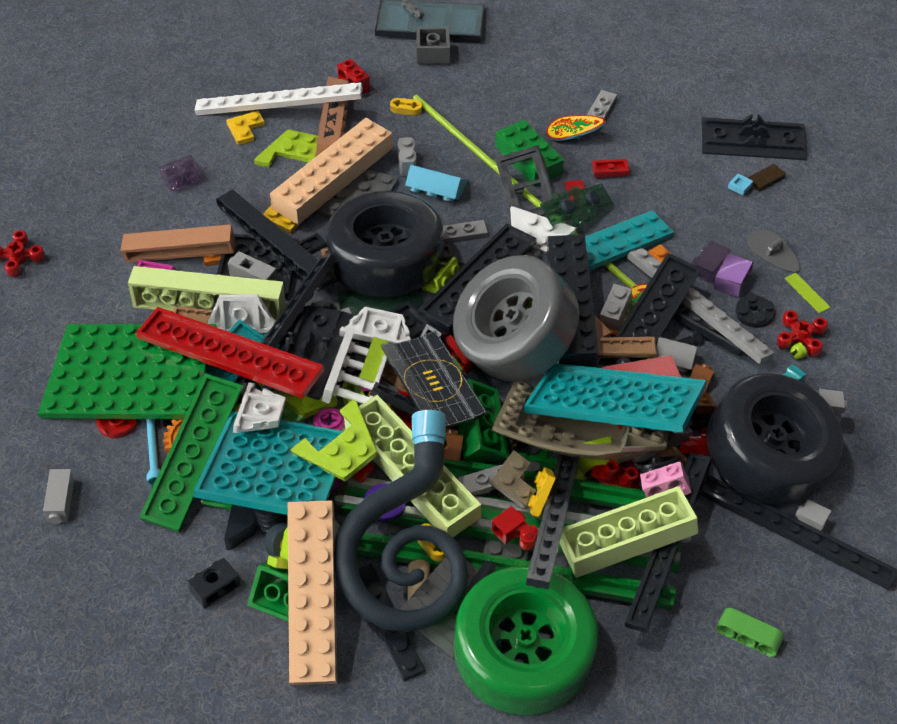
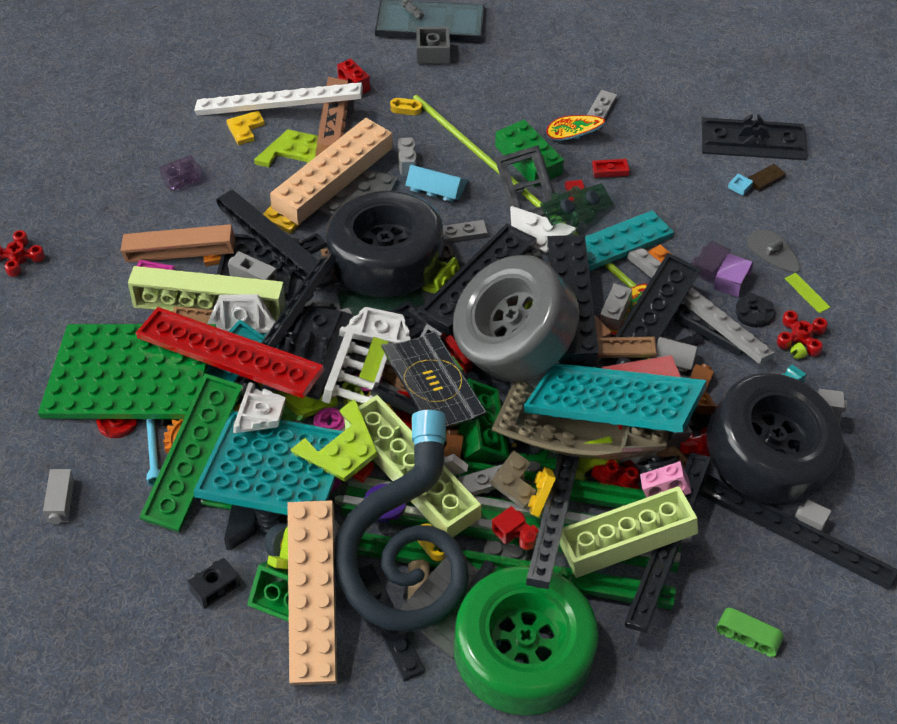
none -> white slope [444,454,468,475]

